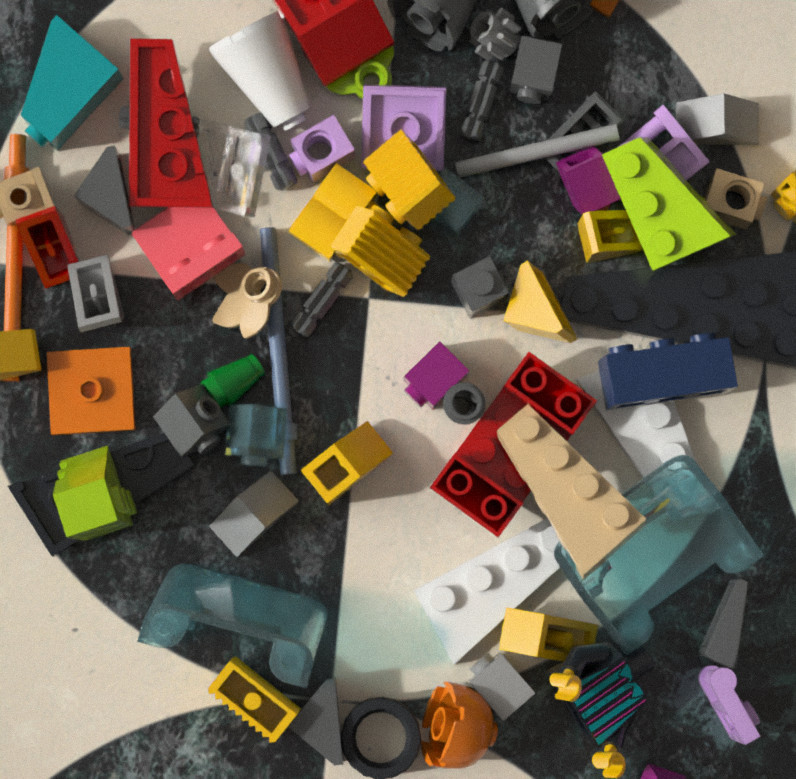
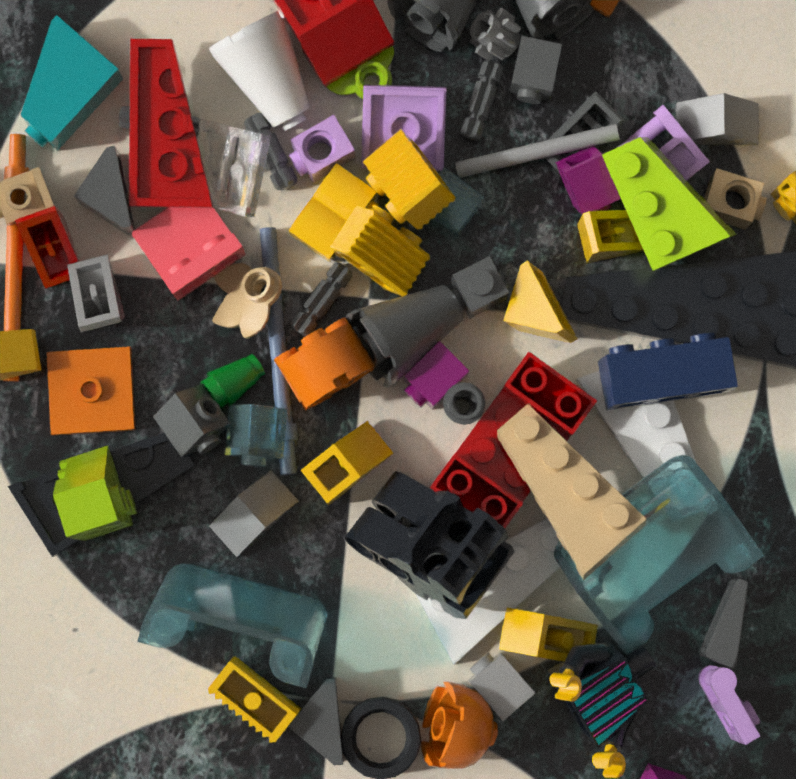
none -> orange brick [274,317,375,410]
none -> black connector [345,471,515,619]
none -> dark grey cone [346,285,466,387]

